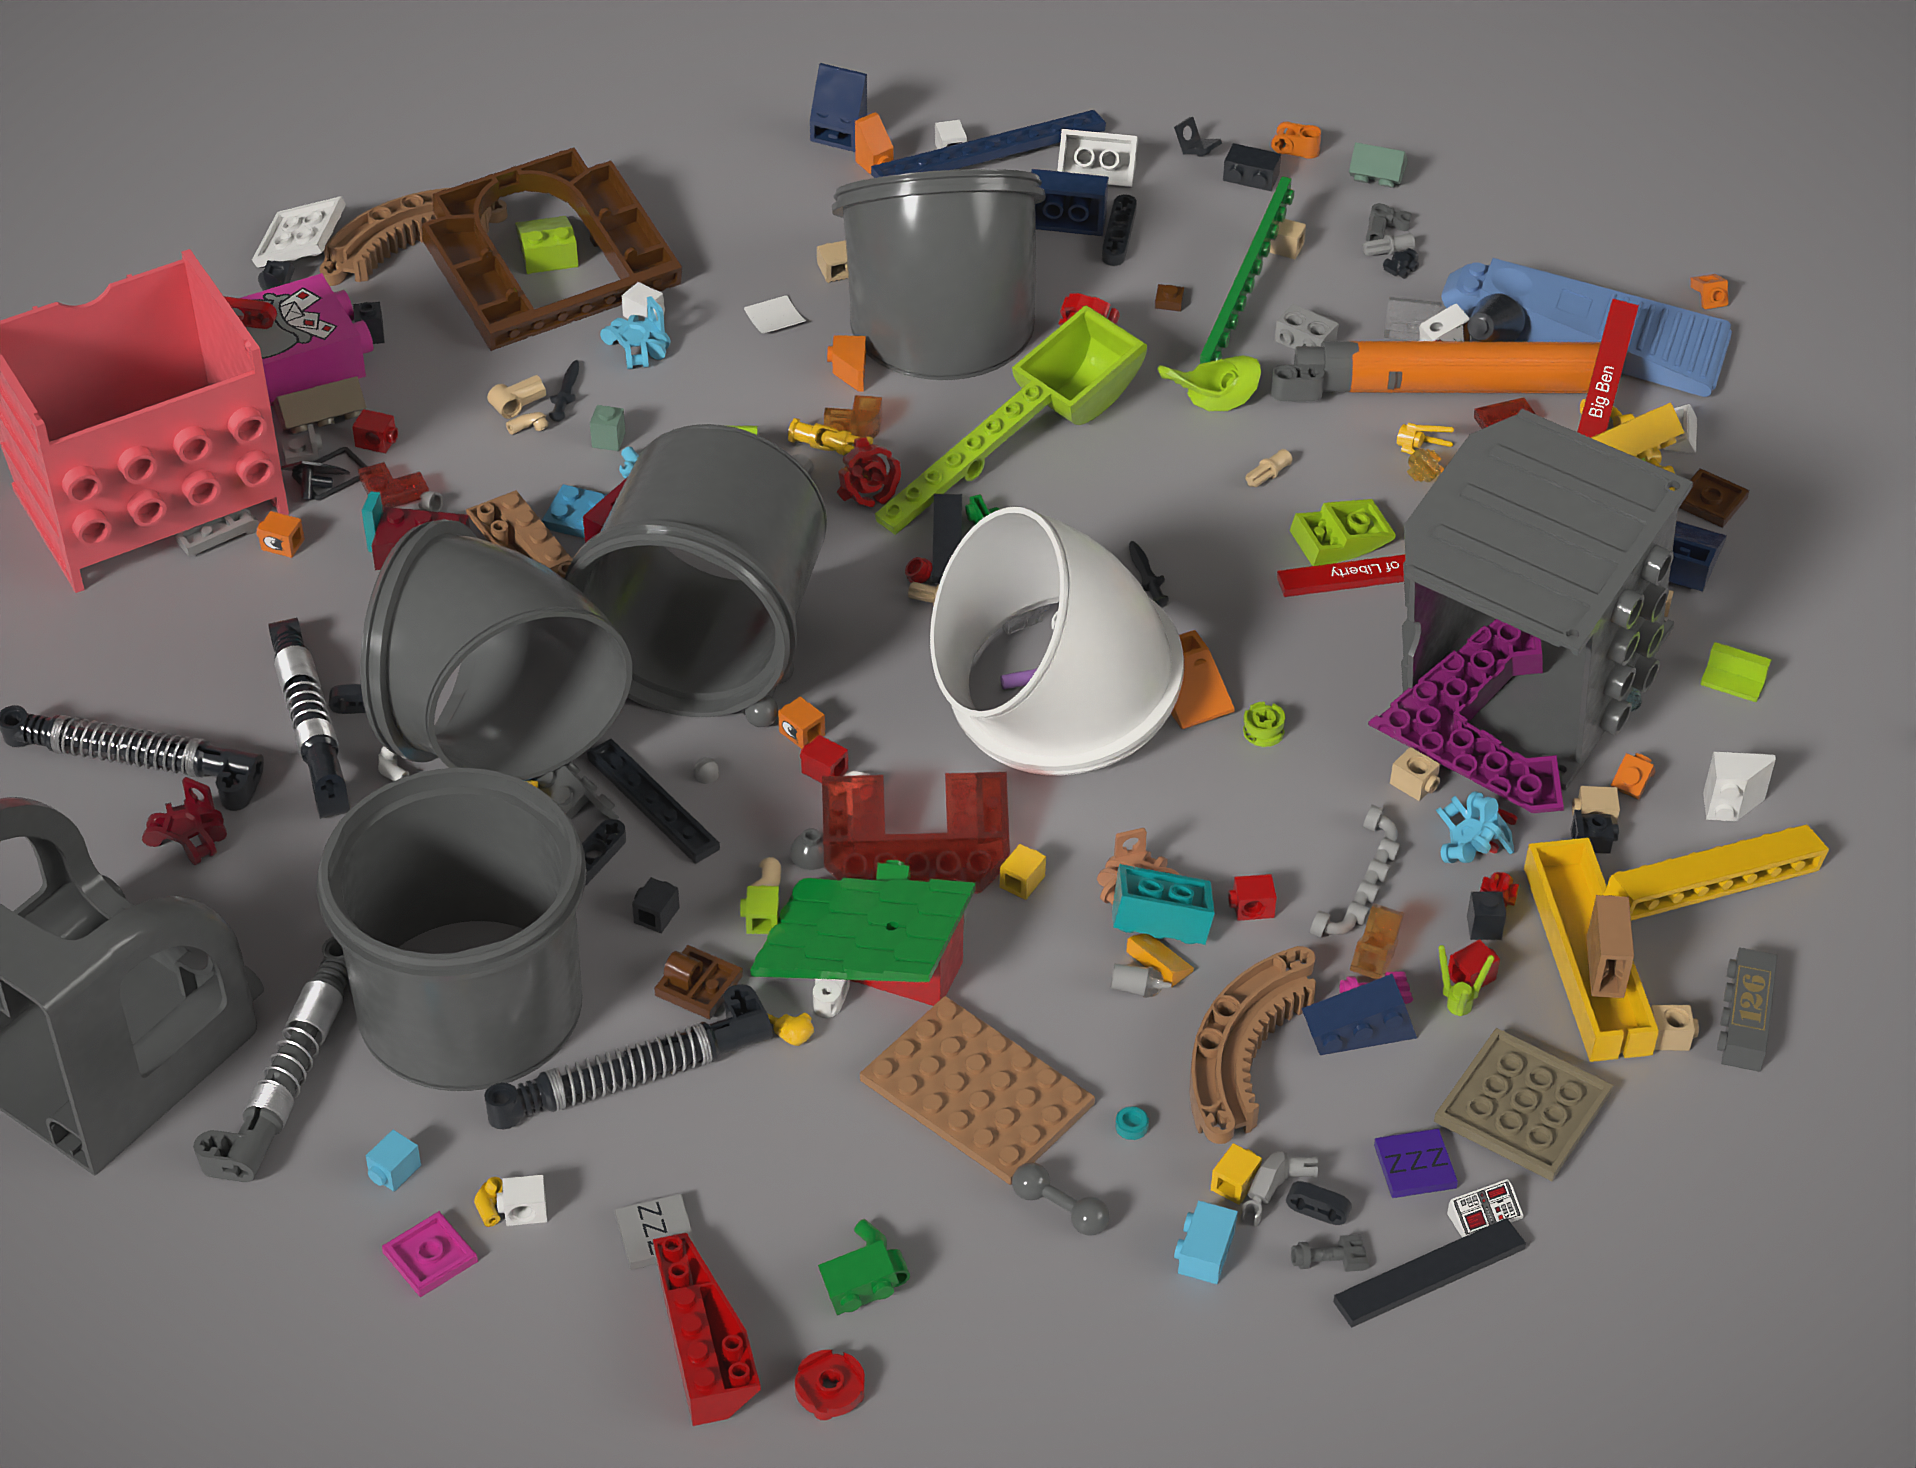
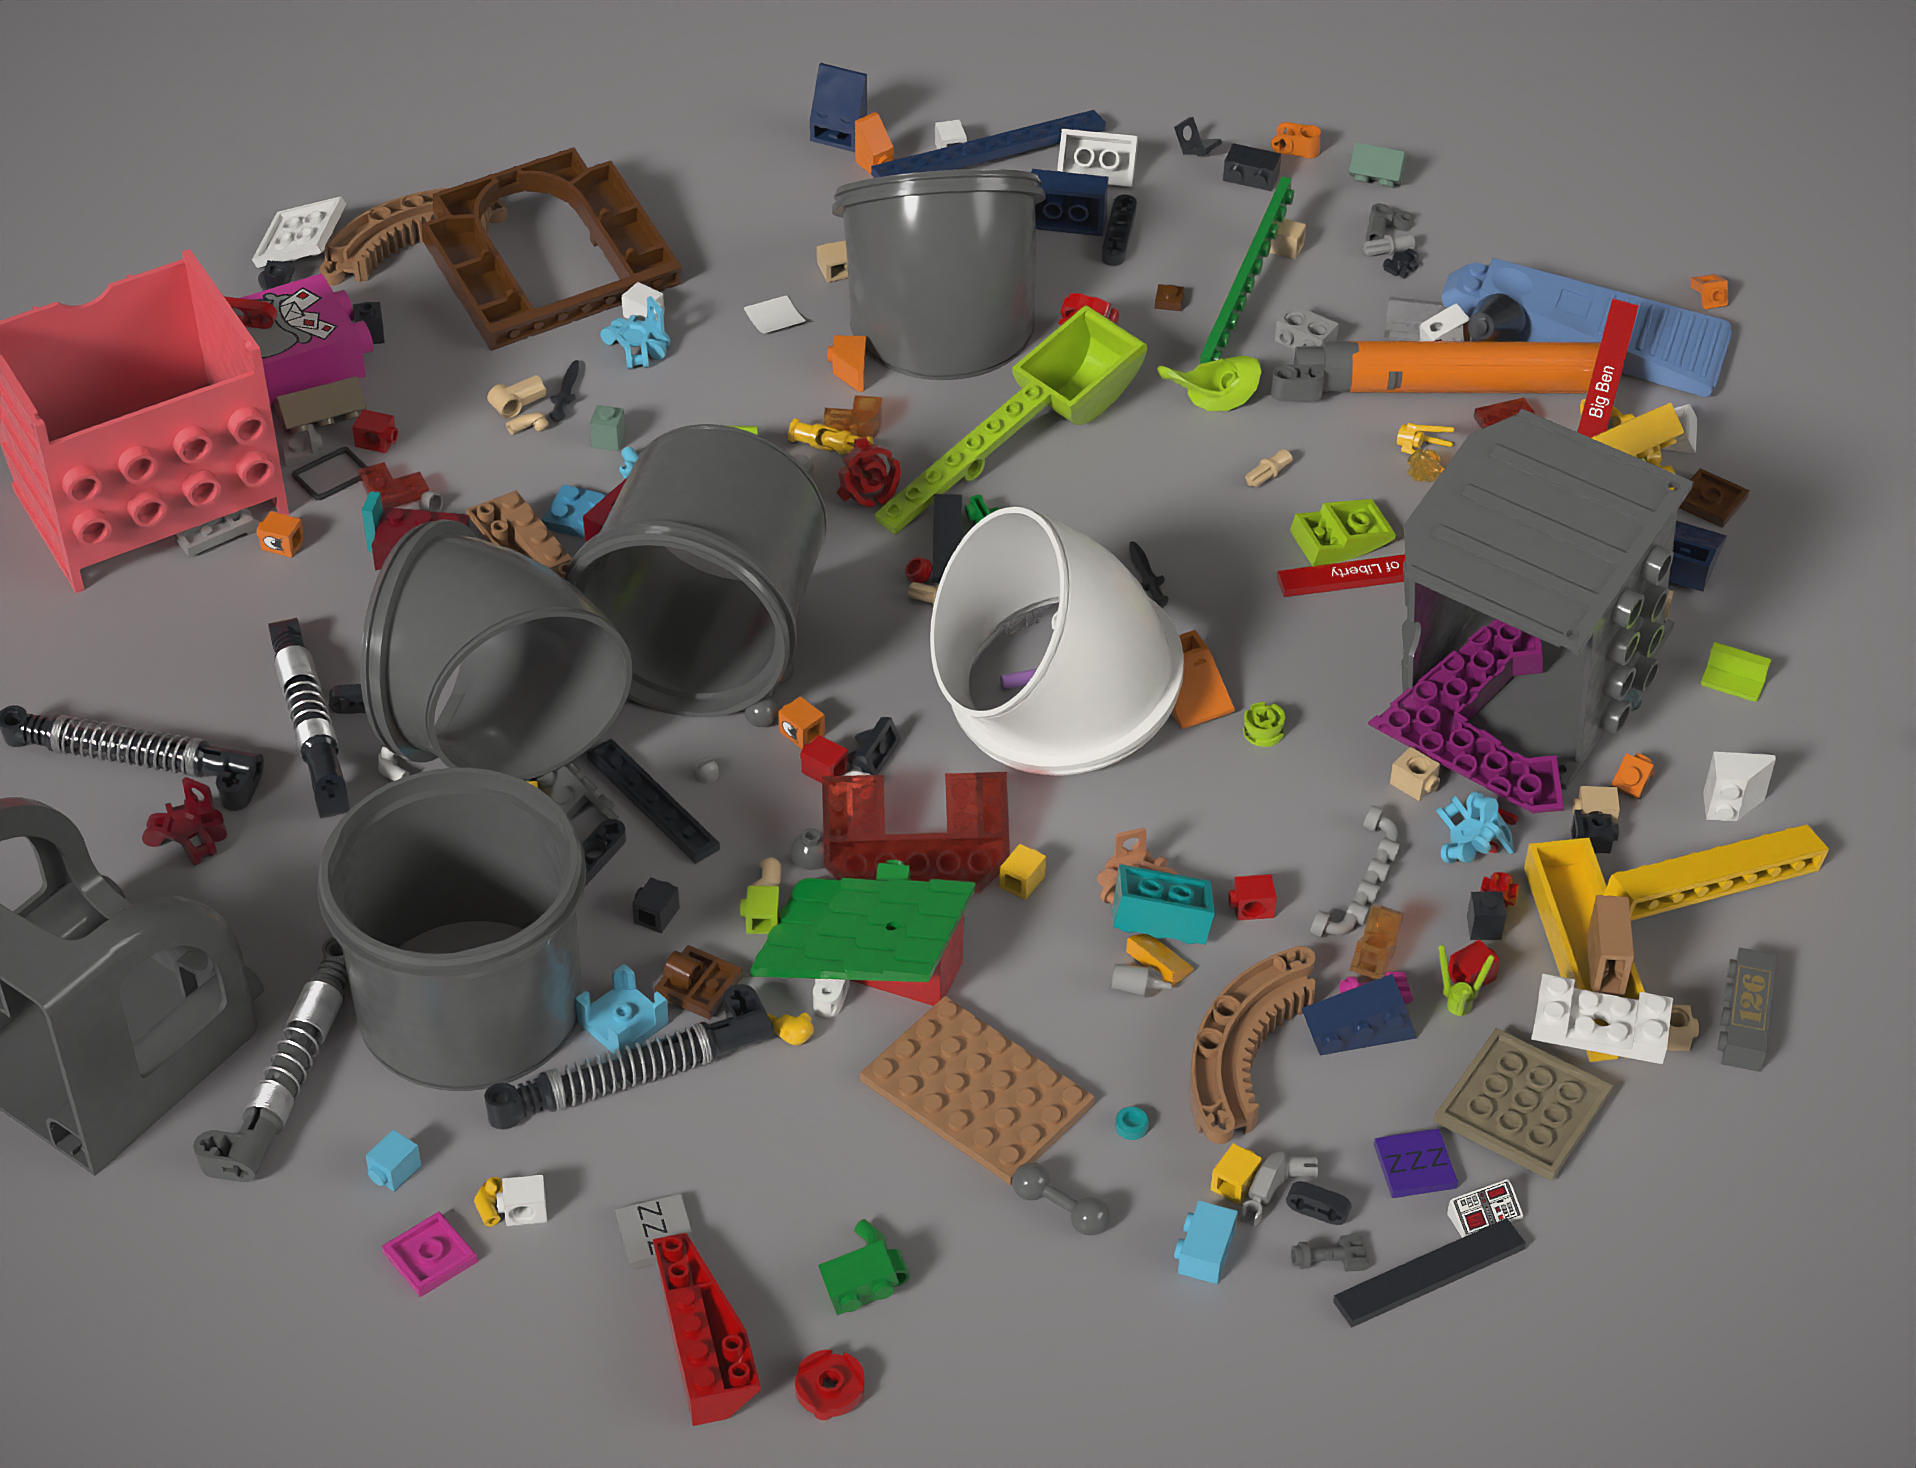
black shield [281,461,350,500] -> none
lime slope [515,216,578,274] -> none
none -> medium azure panel [575,964,669,1057]
none -> black tile [848,717,901,779]
none -> white piece [1531,974,1673,1064]

